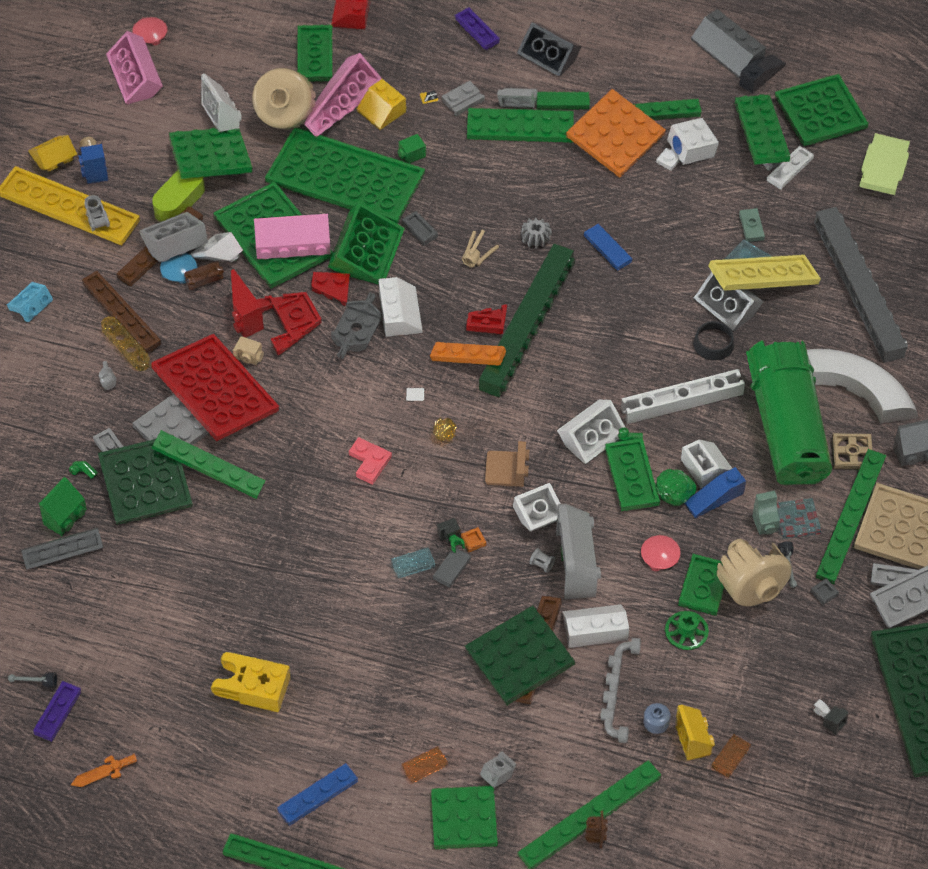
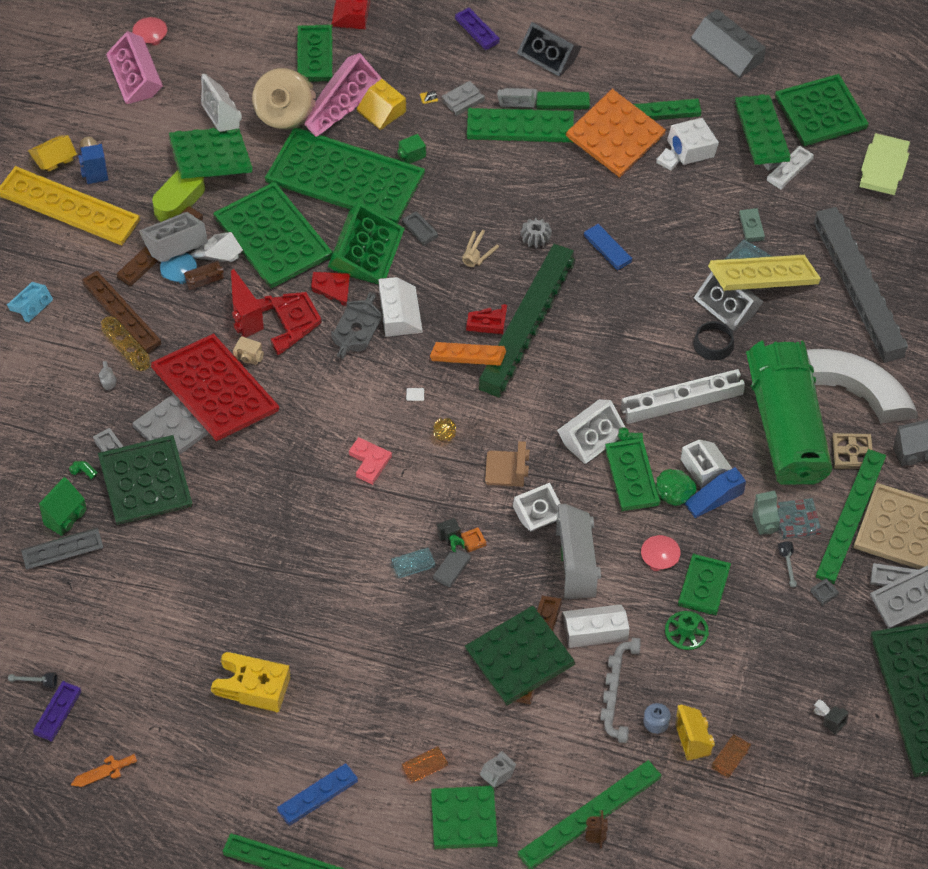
light grey piece [84,195,110,231] -> none
green plate [152,430,266,499] -> none
bright pink slope [254,214,331,259] -> none
light grey bush [530,548,556,573] -> none
tan piece [717,539,792,606] -> none
black slope [739,54,786,94] -> none

